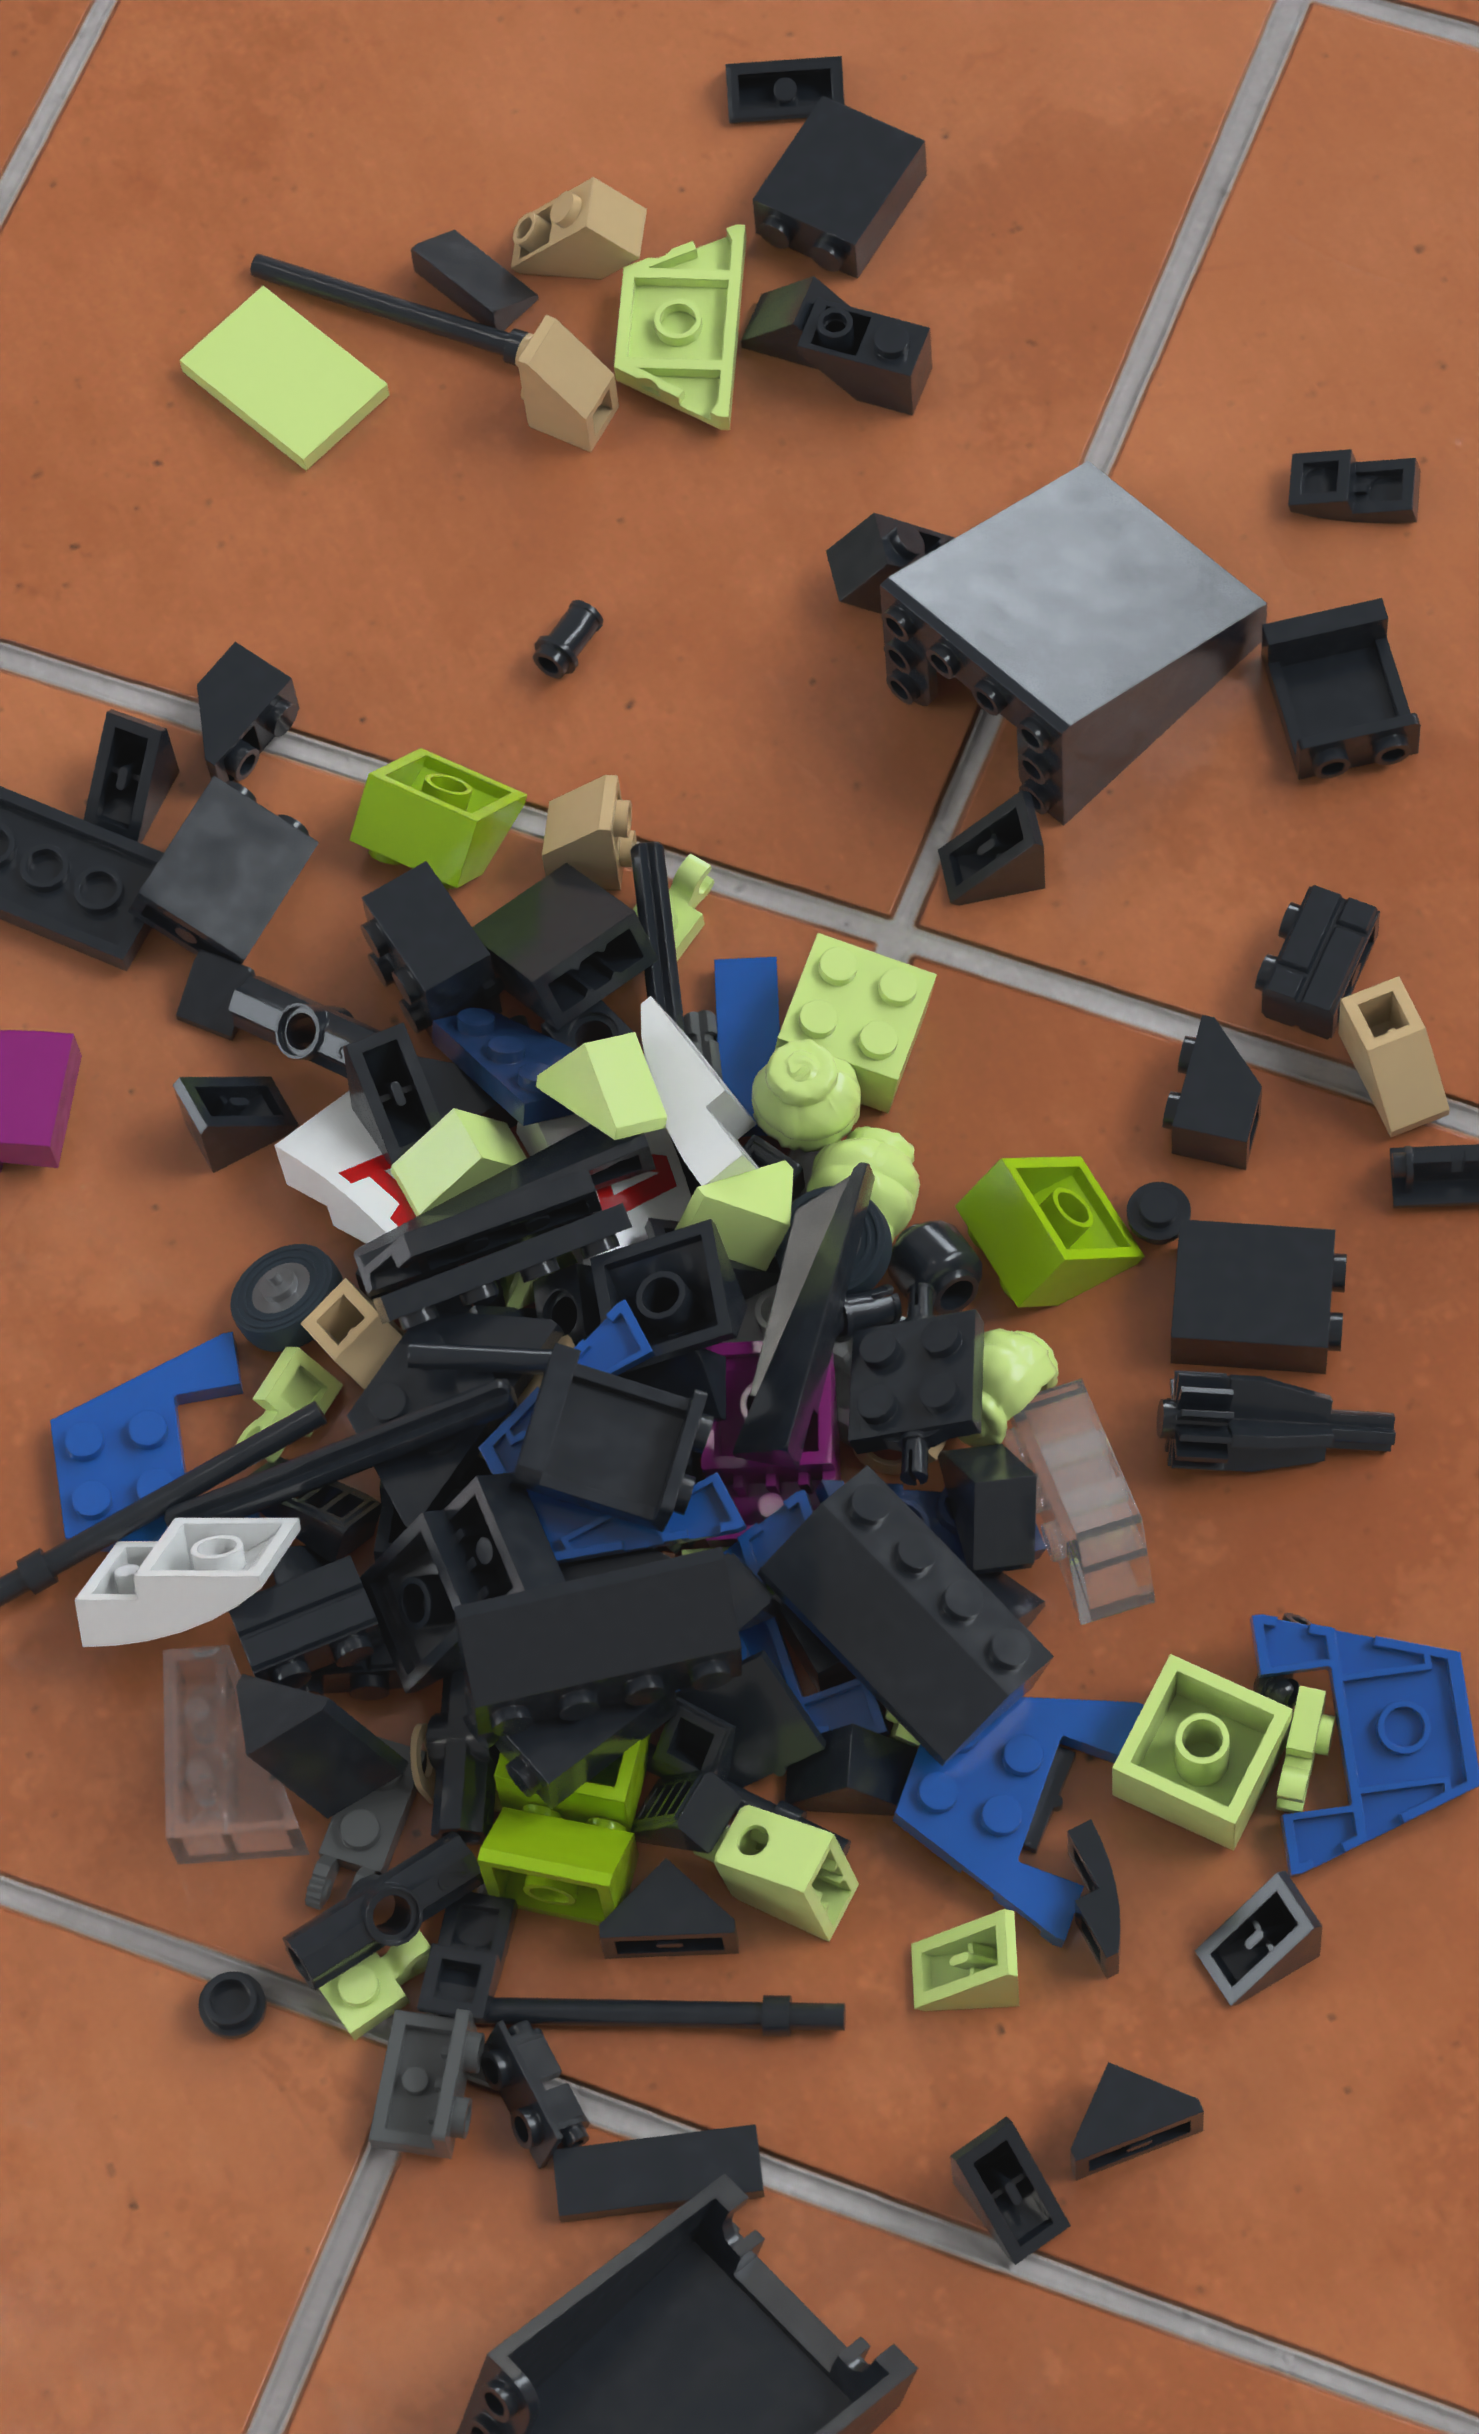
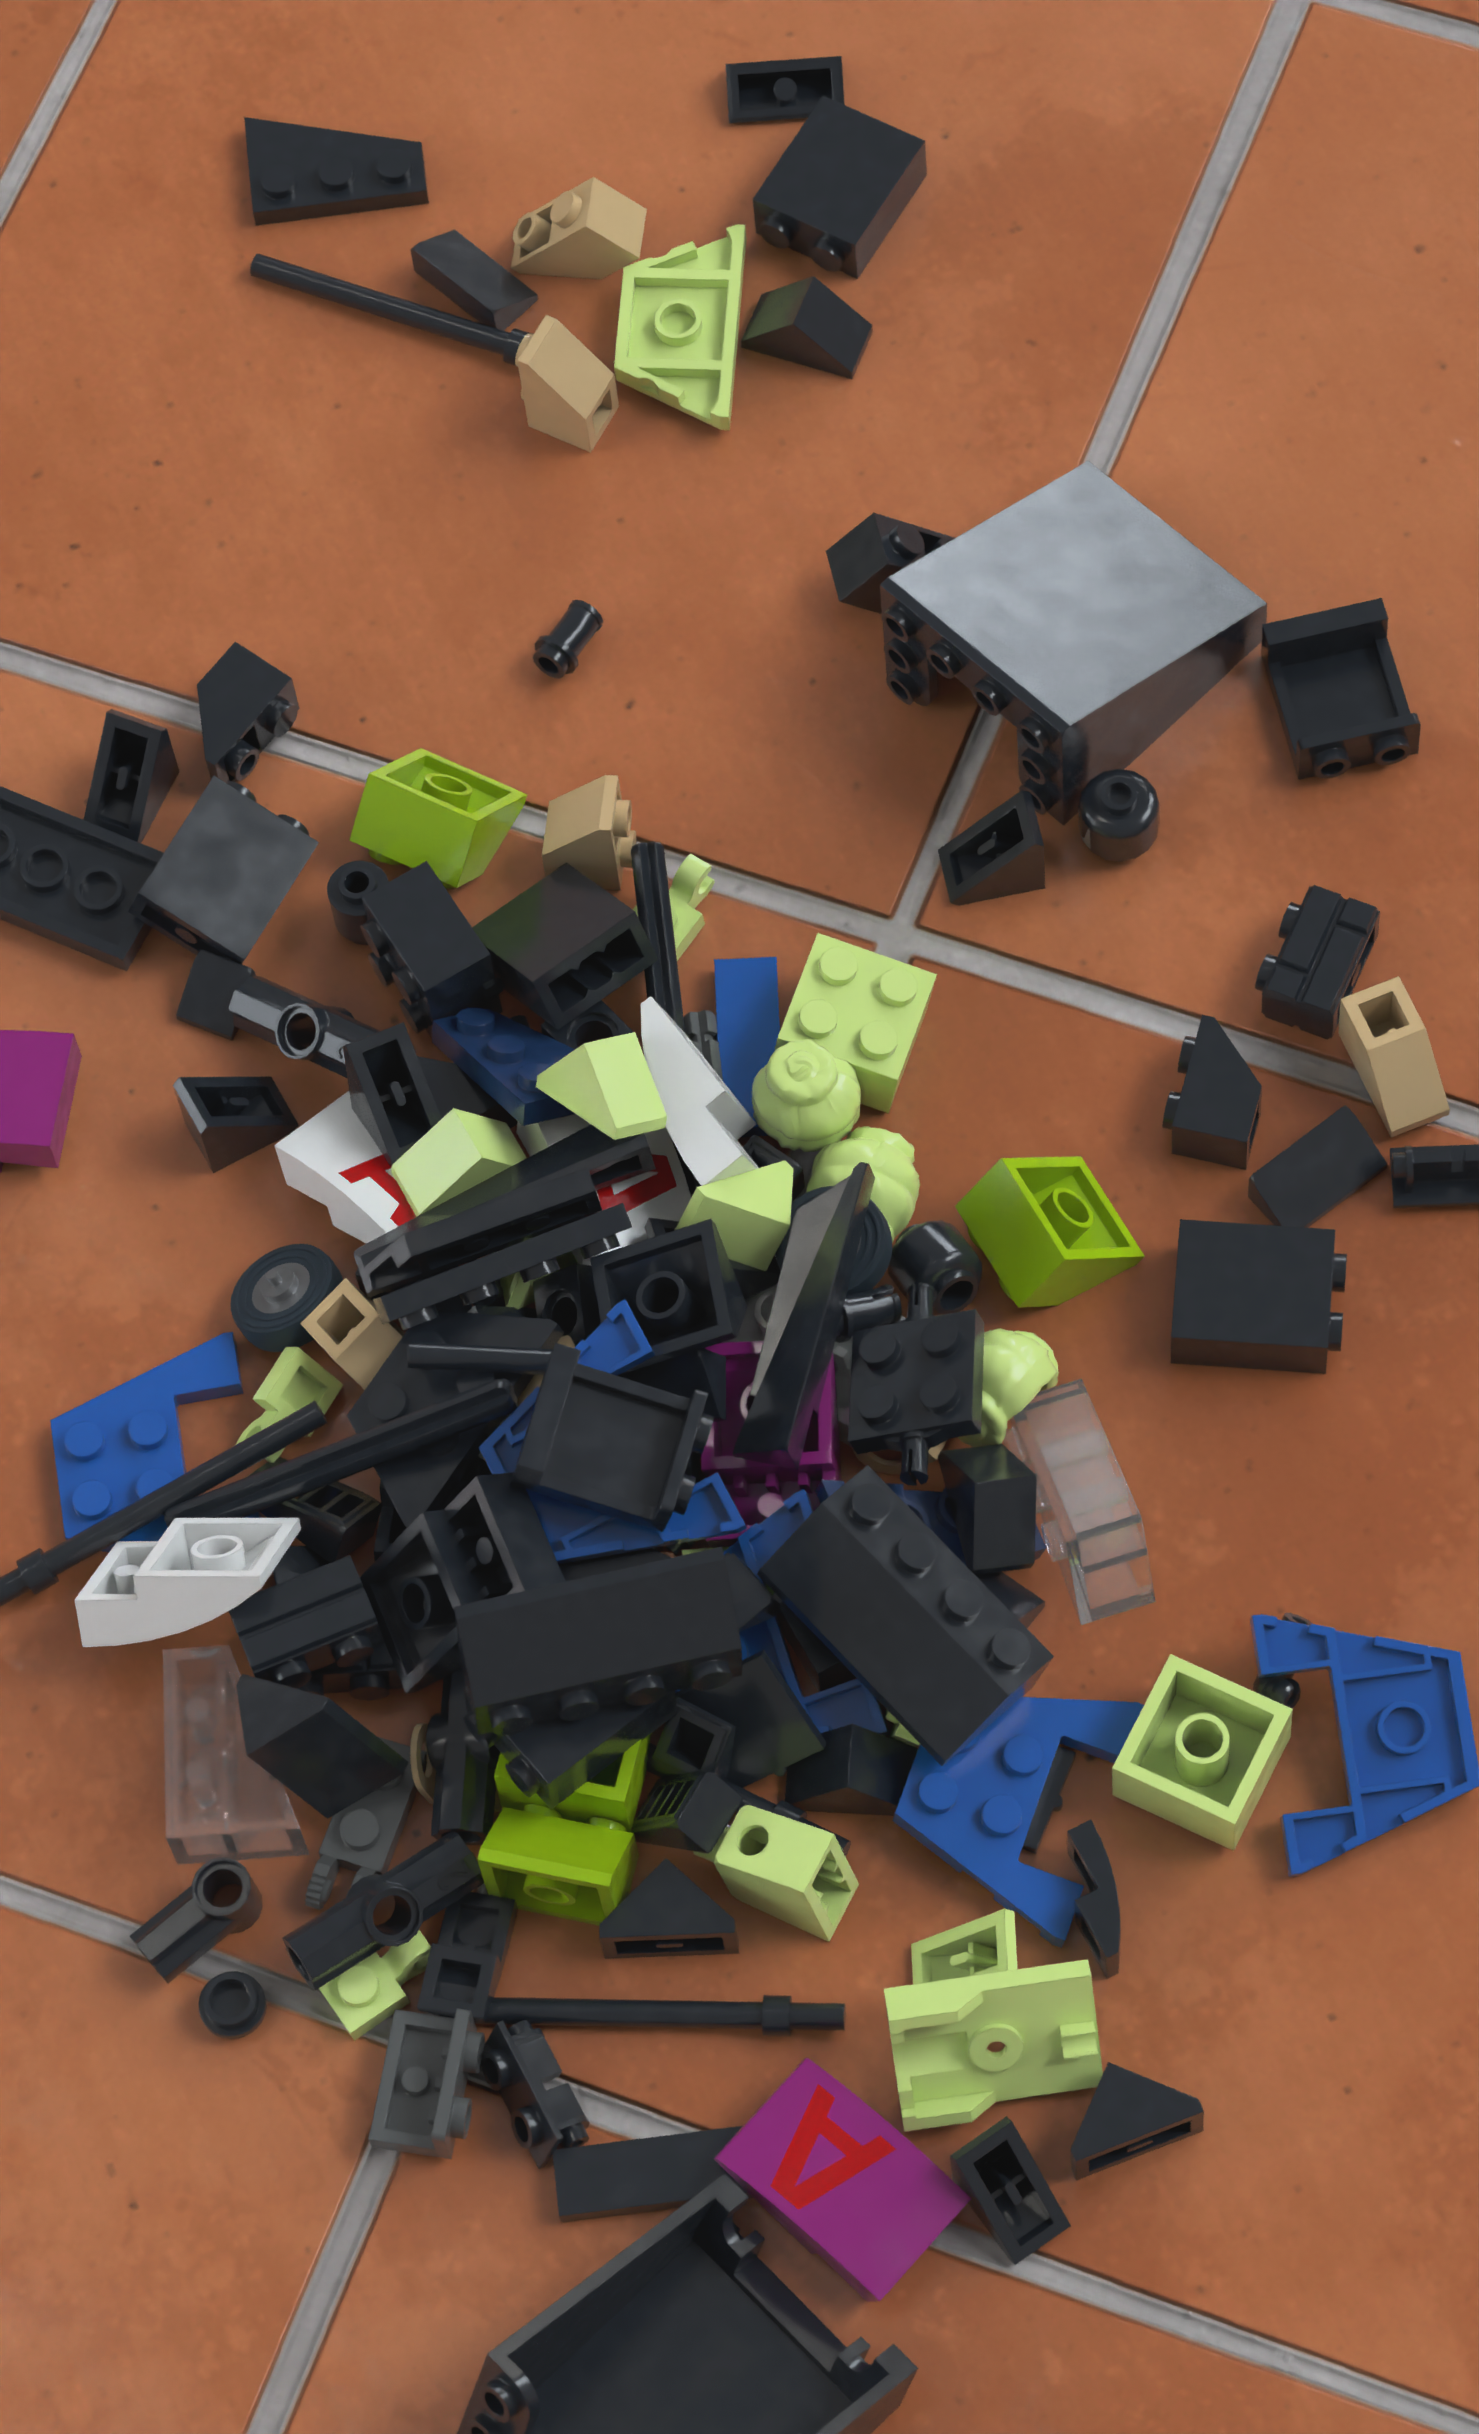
yellowish green tile [179,286,390,471] -> none
black slope [797,298,932,416] -> none
black plate [1127,1182,1191,1245] -> none
black piece [1157,1370,1396,1472] -> none
black slope [1195,1871,1323,2006] -> none
yellowish green plate [1276,1686,1336,1813] -> none
black slope [1288,449,1421,523] -> none
none -> black piece [130,1857,263,1984]
none -> black wing [244,117,429,226]
none -> black brick [327,861,389,945]
none -> magenta slope [713,2057,971,2302]
none -> yellowish green piece [884,1959,1103,2132]
none -> black head [1078,769,1160,862]
none -> black slope [1248,1105,1388,1228]

